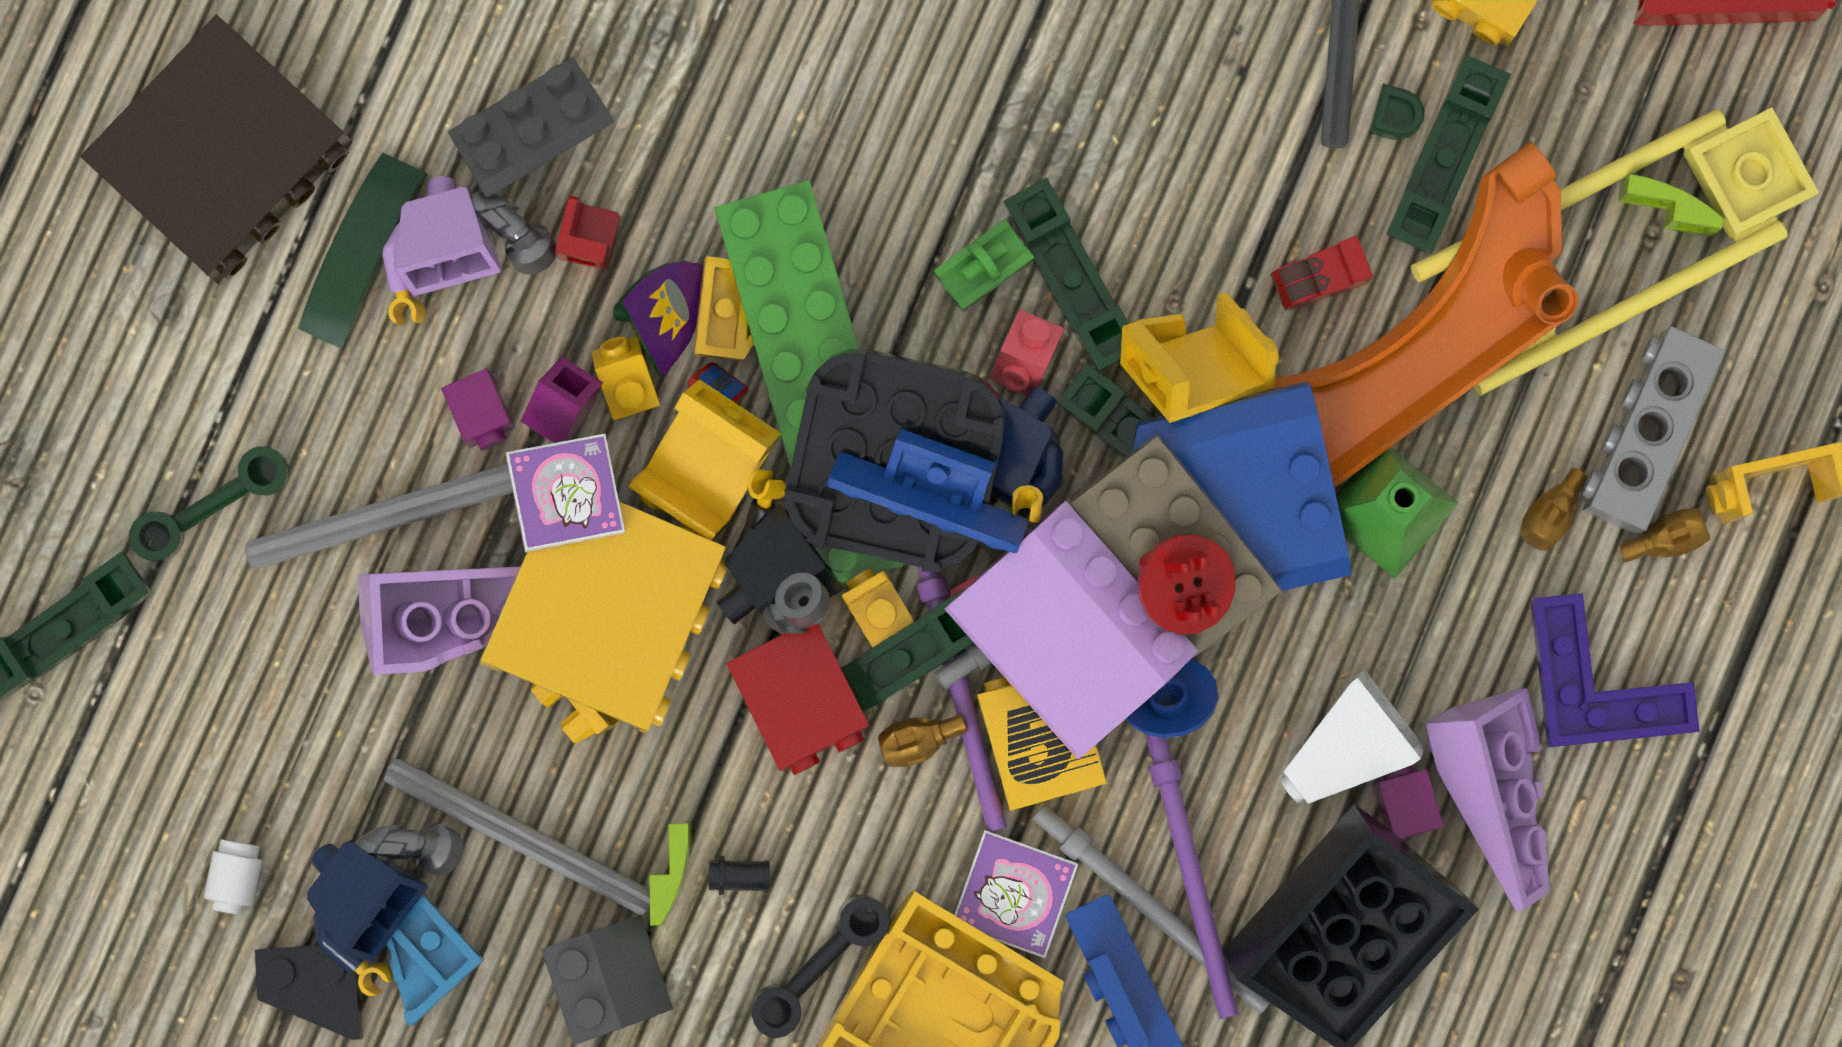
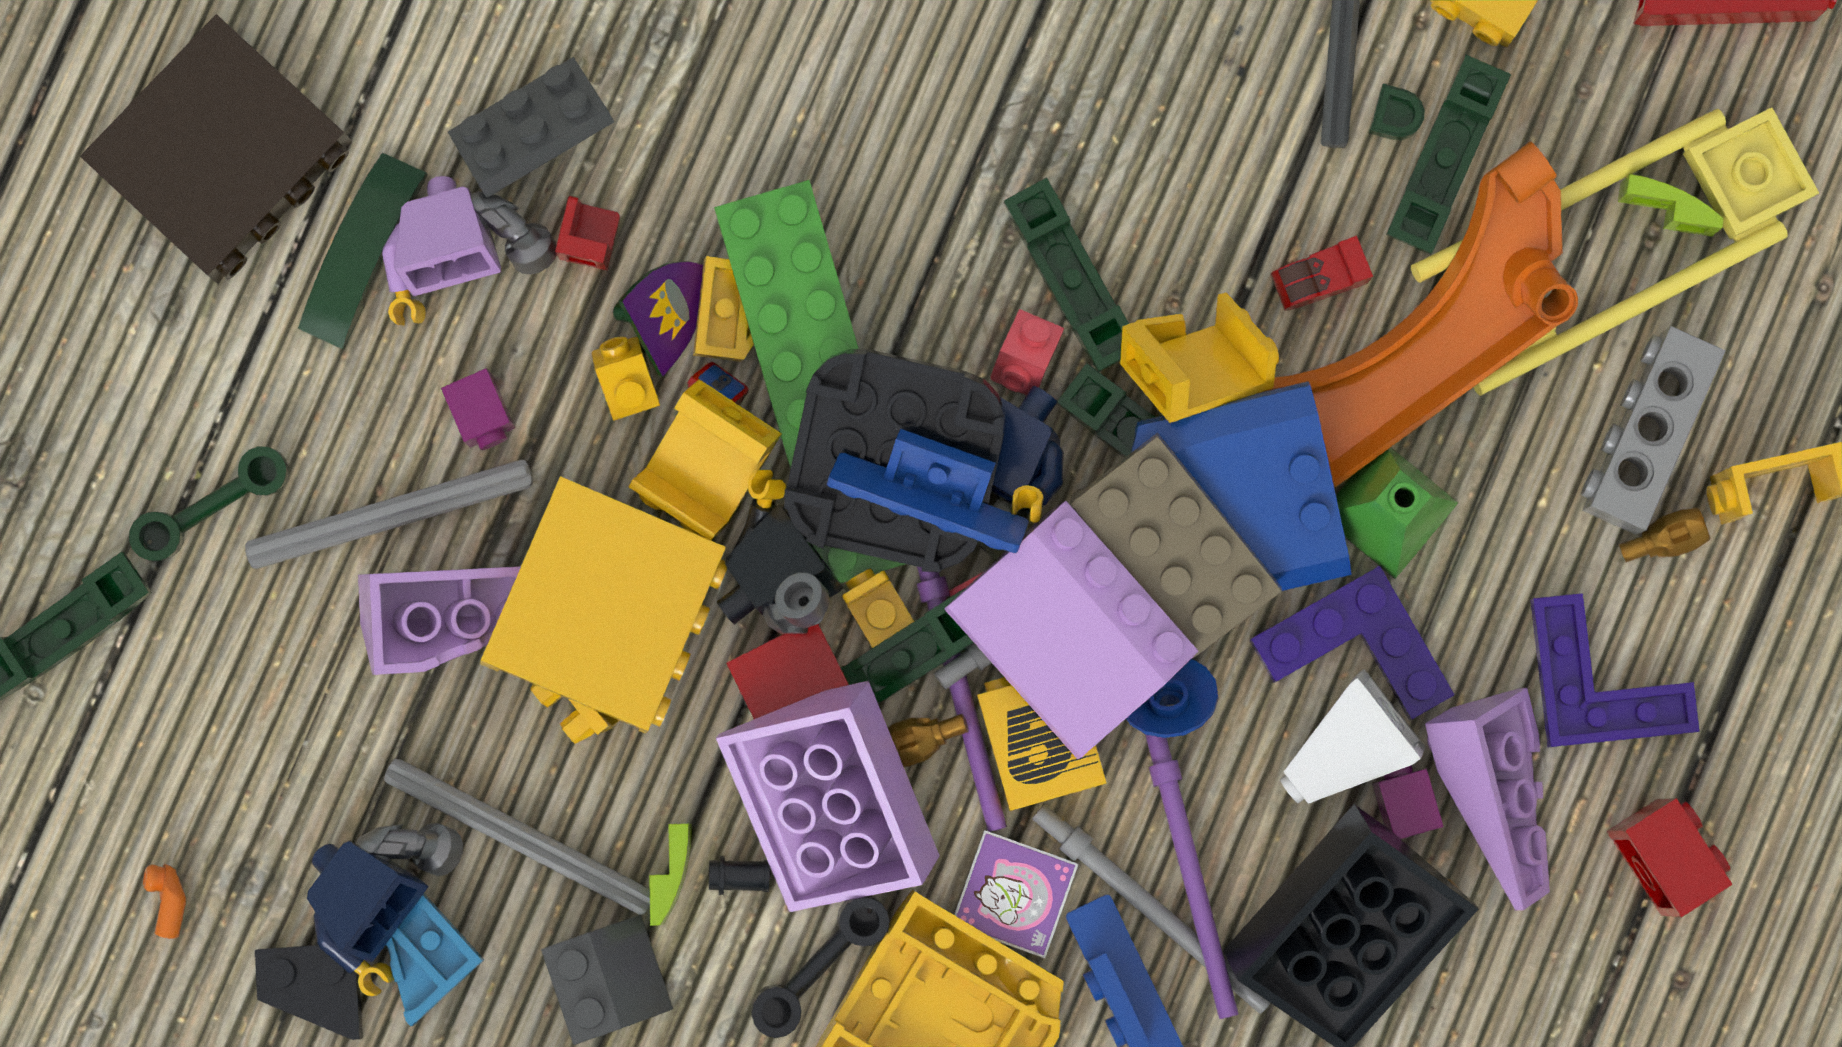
white brick [204,839,263,915] -> none
tile [506,434,625,553] -> none
magenta brick [520,356,603,443] -> none
bright green hips [933,218,1034,312] -> none
red plate [1138,534,1236,635] -> none
pearl gold piece [1520,468,1588,551] -> none
none -> orange arm [143,863,186,939]
none -> lavender slope [716,681,940,912]
none -> dark purple plate [1250,566,1455,720]
none -> red brick [1606,798,1733,918]

